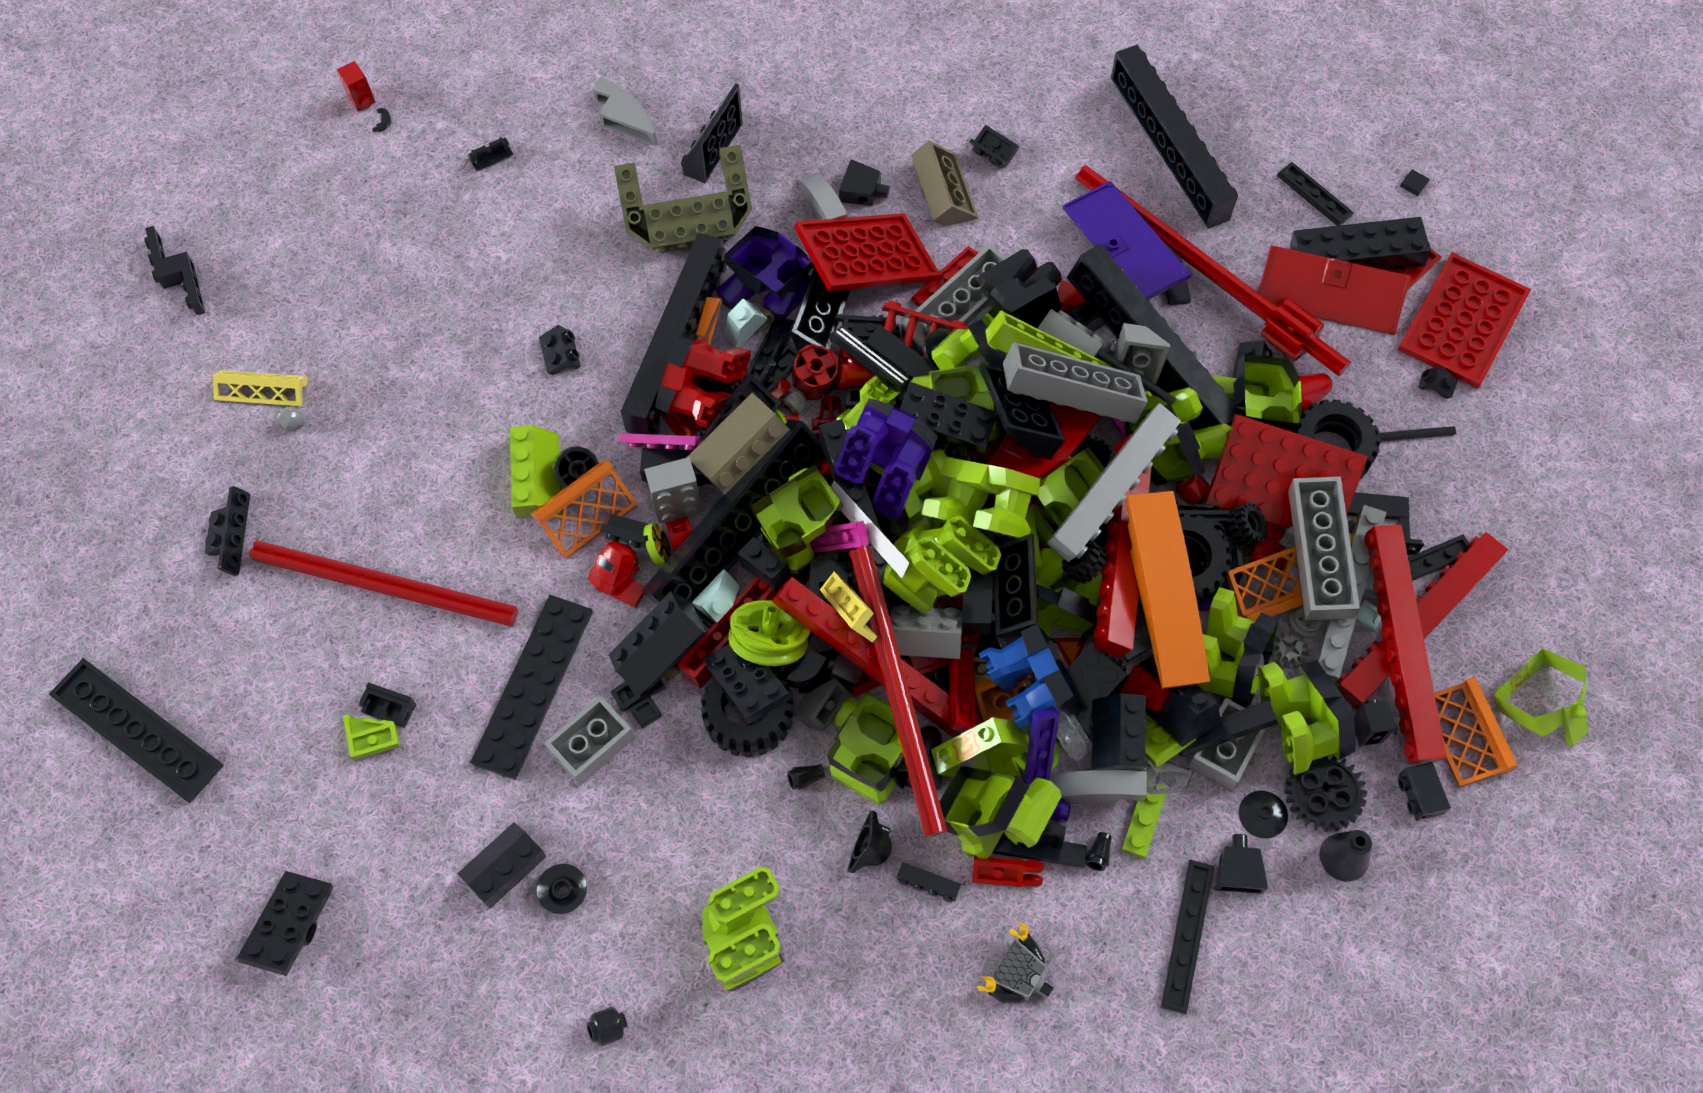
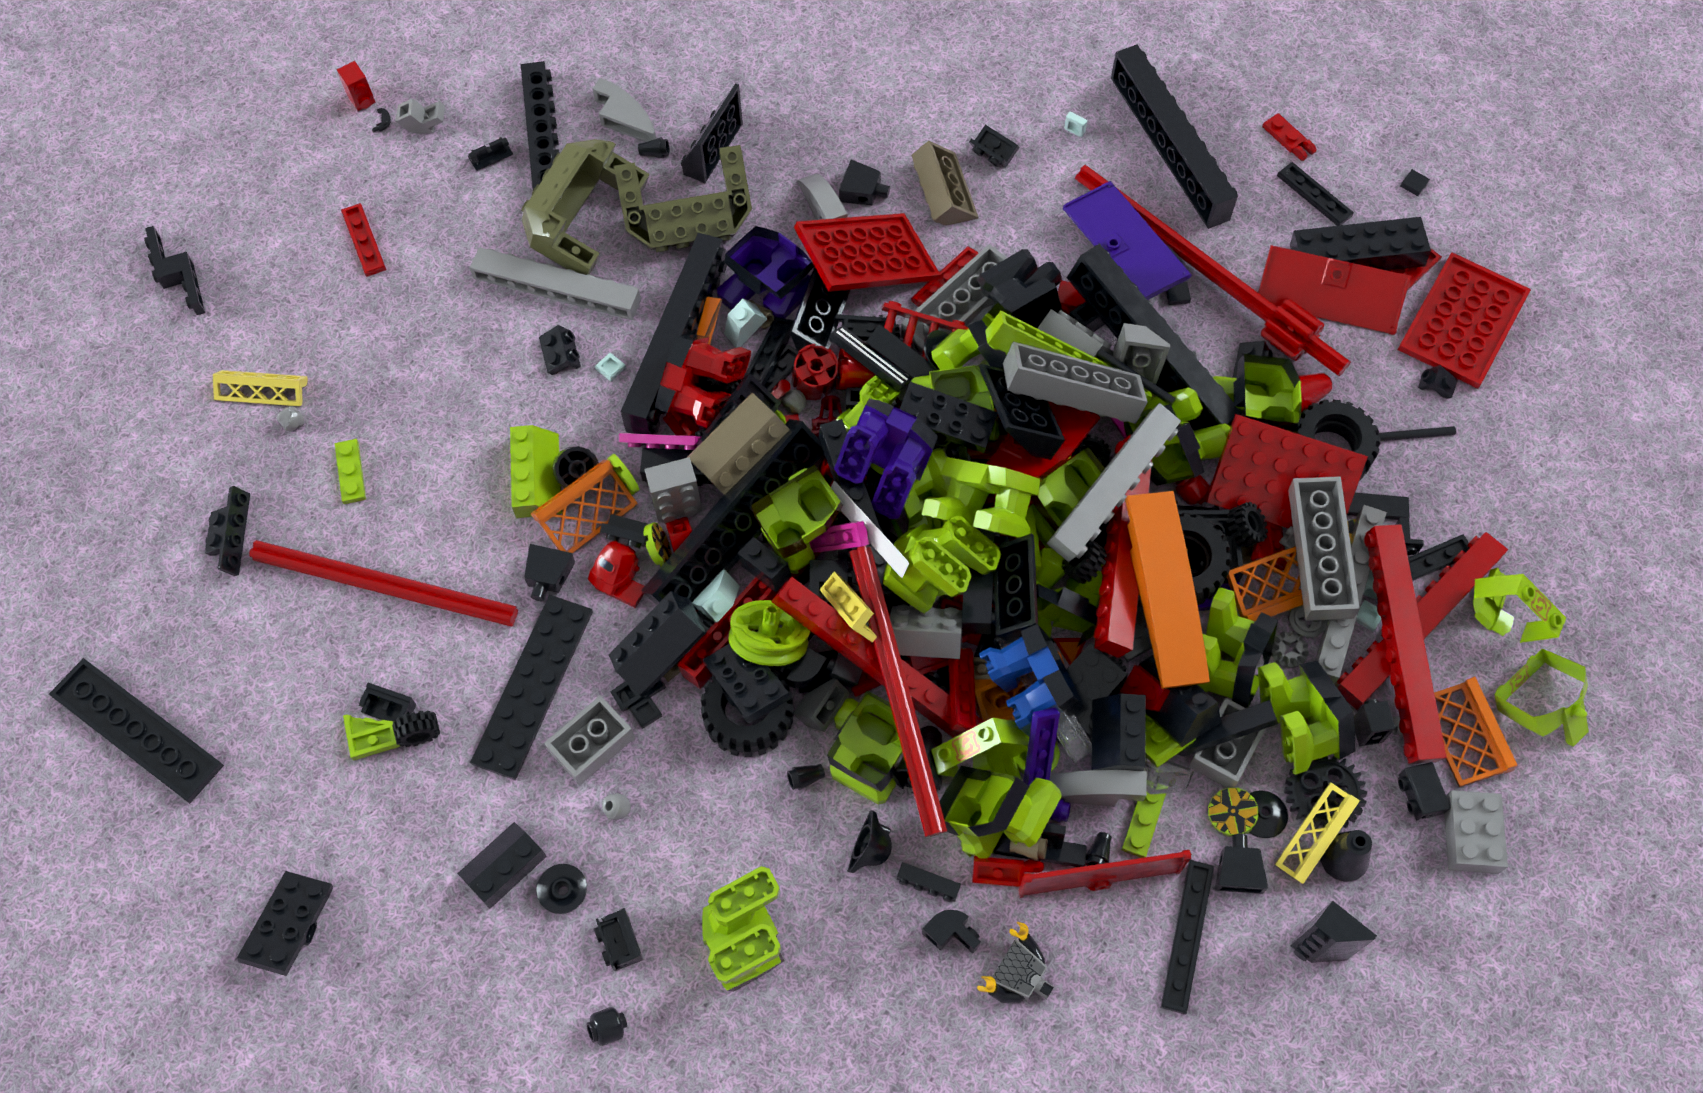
none -> lime plate [334,439,366,504]
none -> red tile [341,203,387,277]
none -> black tyre [392,711,440,747]
none -> light grey brick [395,99,445,134]
none -> light grey brick [469,247,641,320]
none -> black brick [520,61,560,190]
none -> olive wedge [521,139,650,275]
none -> black torso [524,544,575,602]
none -> black hinge [594,908,643,971]
none -> light aqua tile [595,353,626,382]
none -> light grey piece [602,793,631,820]
none -> lime tile [607,453,640,495]
none -> black cone [638,137,670,158]
none -> black brick [922,910,981,954]
none -> dark tan cone [1010,836,1047,861]
none -> red door [1019,850,1192,898]
none -> light aqua tile [1064,111,1087,137]
none -> tile [1208,788,1258,837]
none -> red hinge [1262,113,1317,161]
none -> light yellow fence [1274,782,1360,884]
none -> black slope [1290,901,1377,963]
none -> light grey brick [1444,790,1508,874]
none -> lime piece [1473,567,1566,643]

